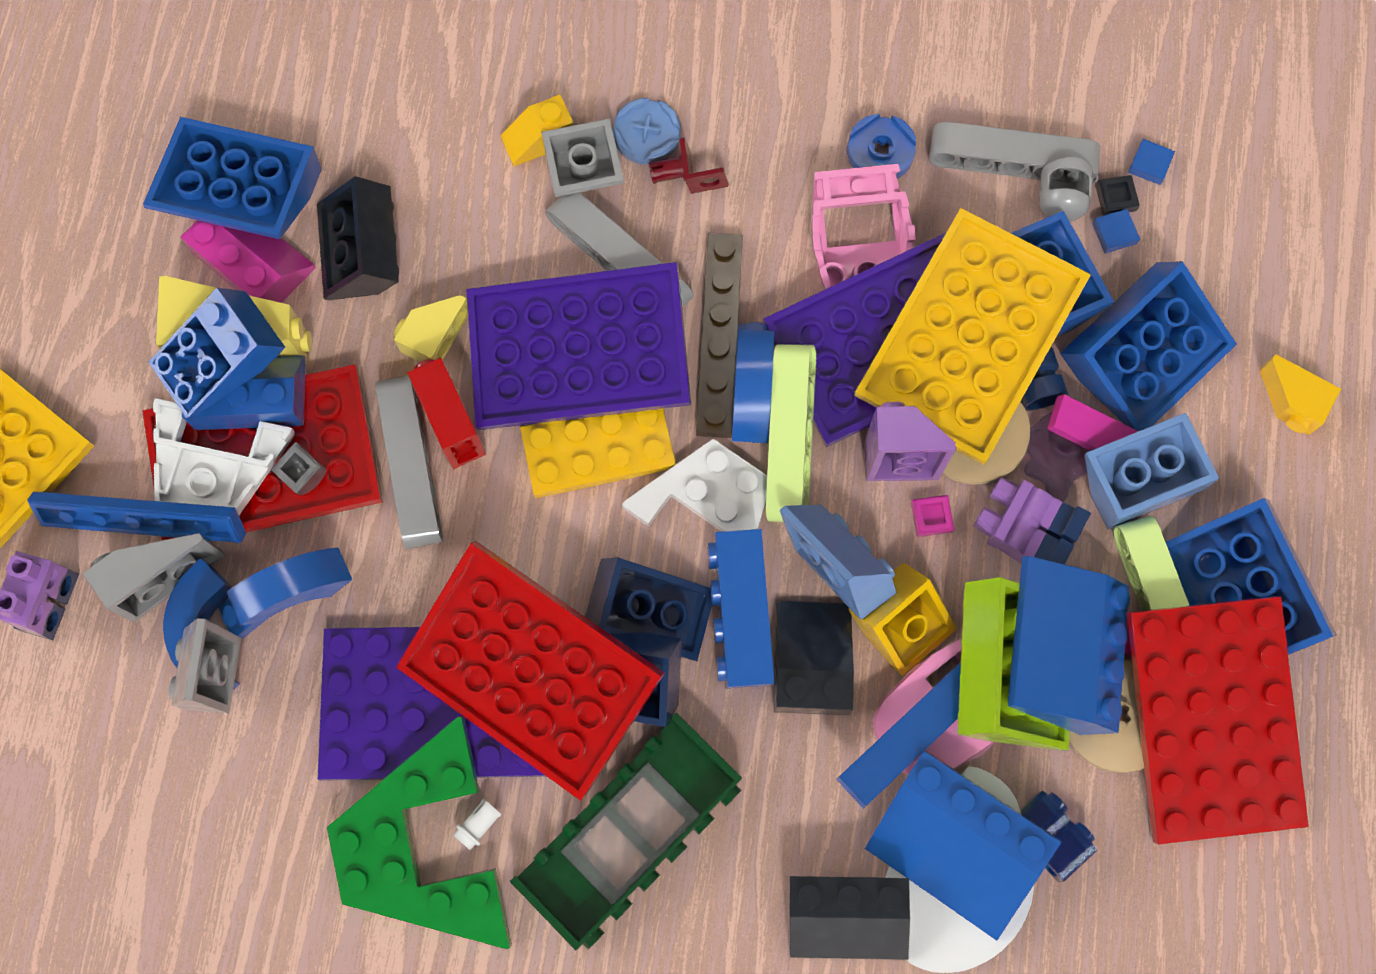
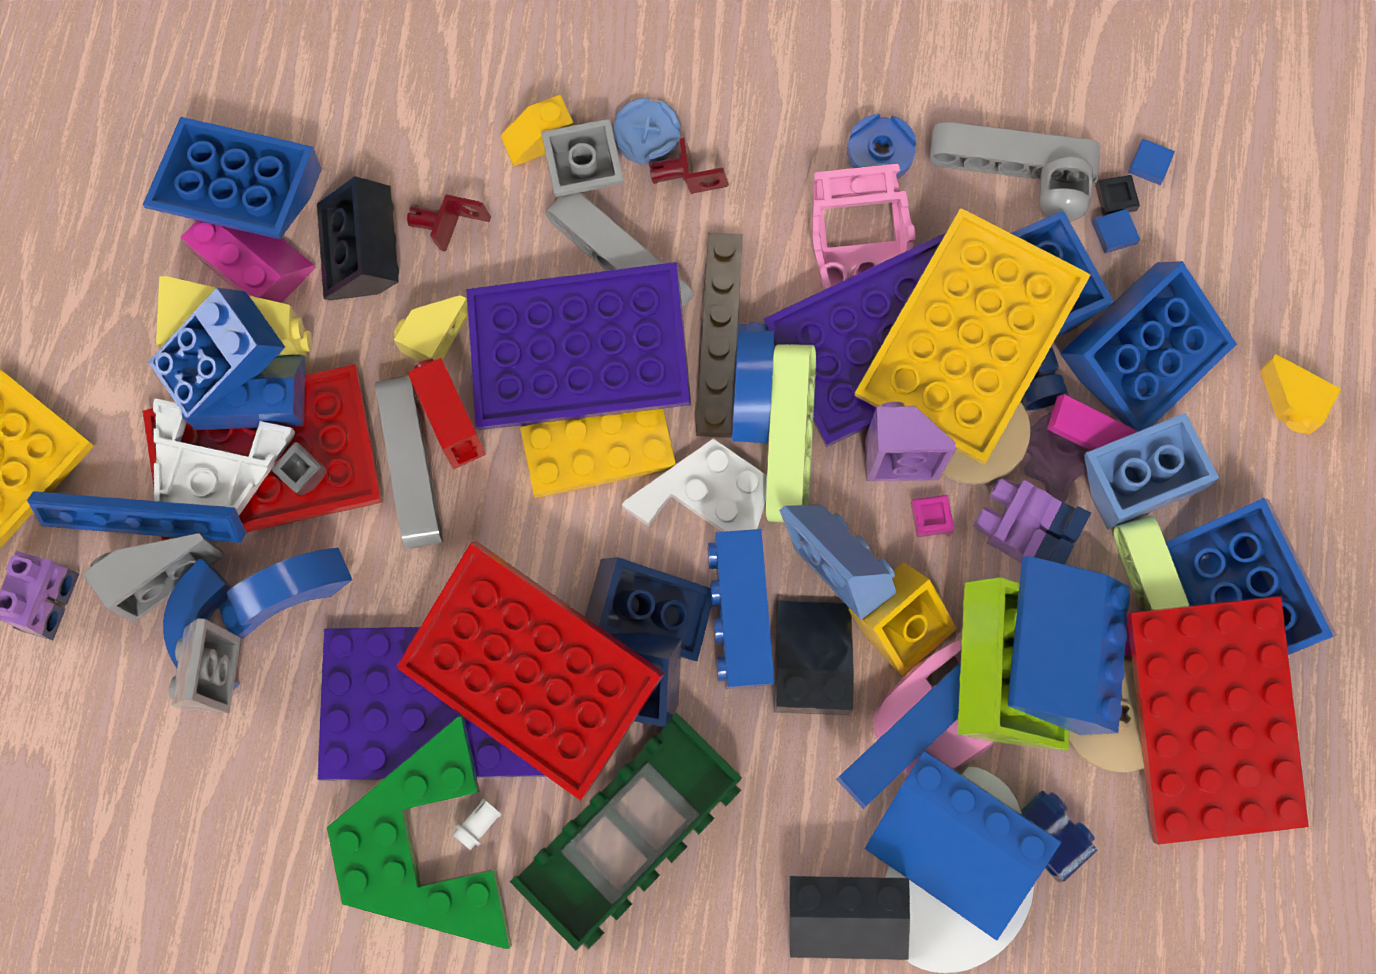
none -> dark red bracket [407,194,491,251]

